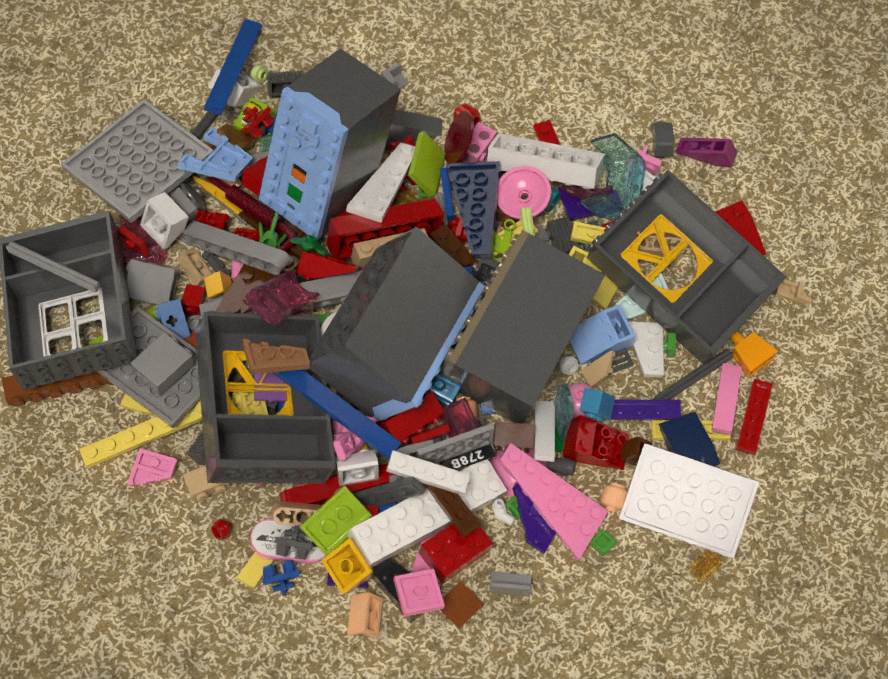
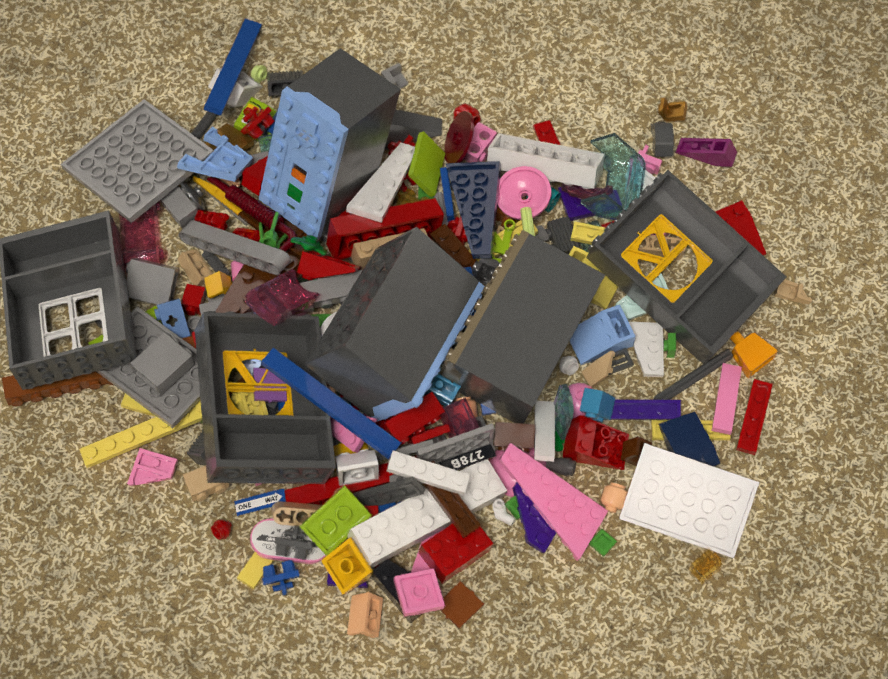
light grey axle [6,242,100,292] -> none
red plate [117,226,150,258] -> none
white slope [140,192,189,250] -> none
medium nougat wing [242,339,310,374] -> none
bright pink bracket [332,432,356,460] -> none
light grey panel [489,572,531,597] -> none
none -> sticker [234,488,286,516]
none -> pearl gold bracket [658,97,688,122]

